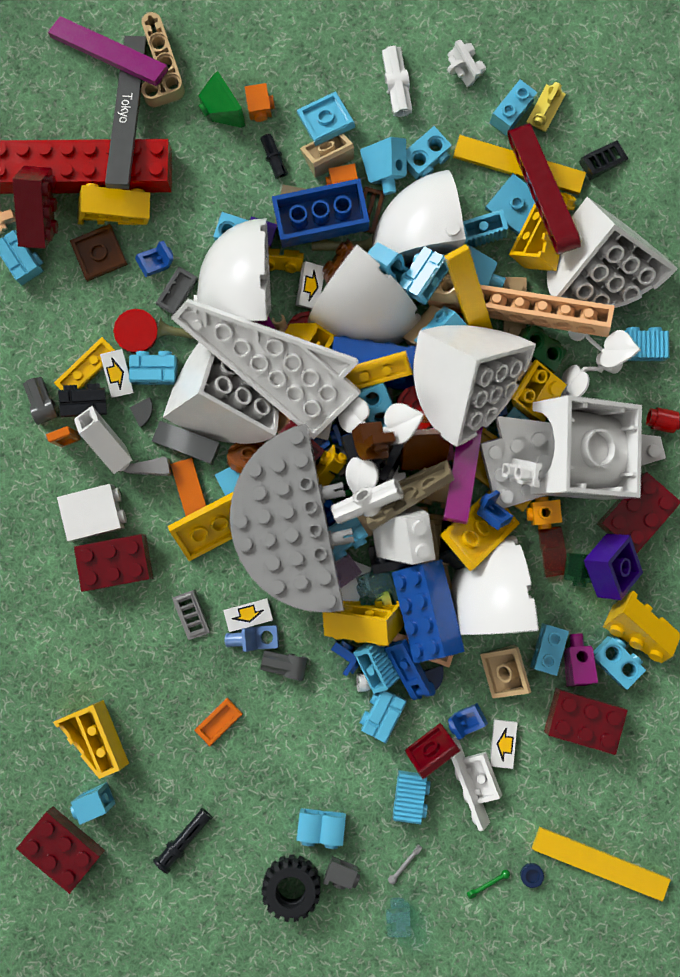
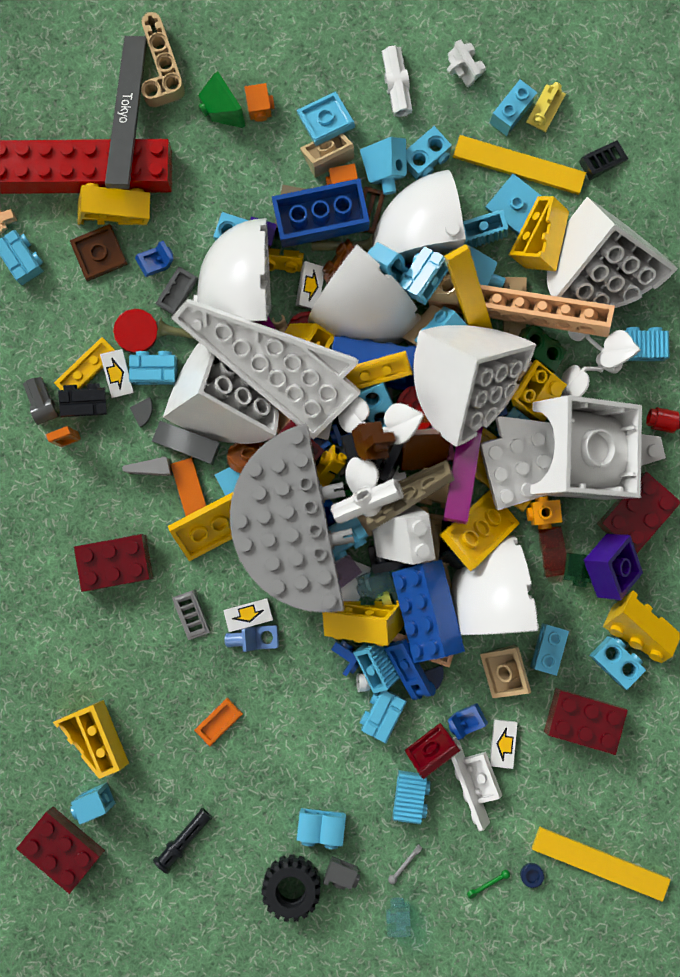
dark red brick [12,166,58,249] -> none
magenta tile [48,16,169,87] -> none
white brick [57,484,127,542] -> none
white brick [74,406,132,474] -> none
black axle [260,134,288,179] -> none
dark grey piece [260,650,308,681] -> none
blue bracket [476,490,513,530] -> none
white hips [502,458,544,487] -> none
dark red beam [507,123,581,255] -> none
yellow plate [561,192,576,211] -> none
magenta torso [564,633,598,687] -> none

